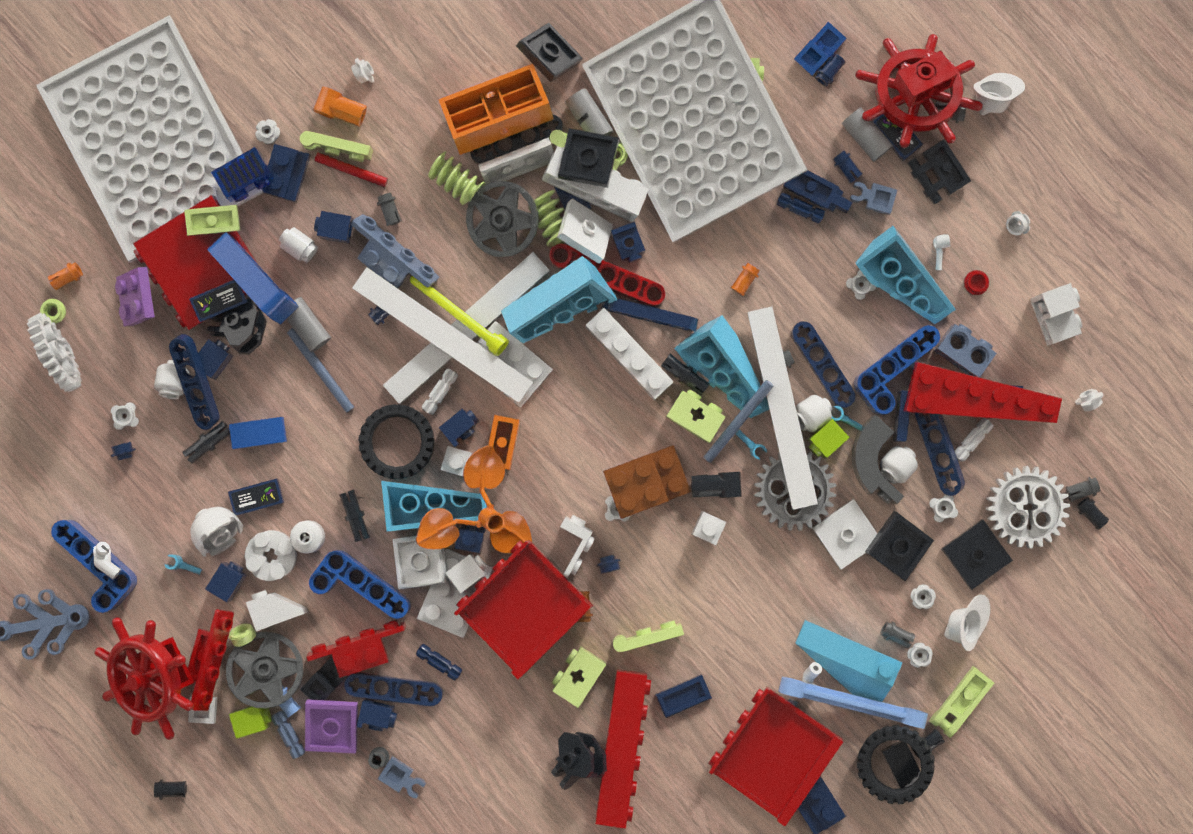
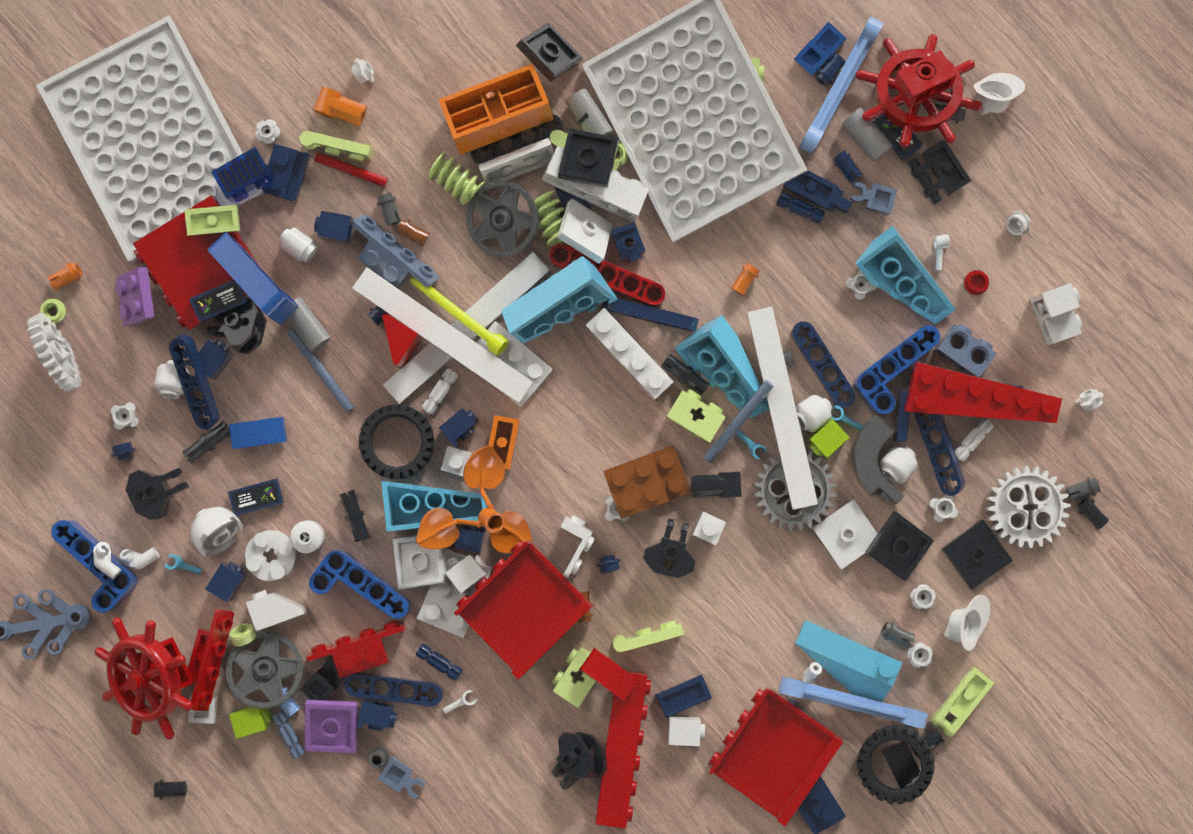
none -> white arm [119,547,160,570]
none -> black hinge [125,468,189,520]
none -> red slope [382,314,423,369]
none -> dark orange pin [396,219,430,247]
none -> white hand [443,690,477,714]
none -> red slope [579,648,639,701]
none -> black hinge [643,518,695,578]
none -> white brick [668,716,705,746]
none -> light blue piece [799,16,884,154]

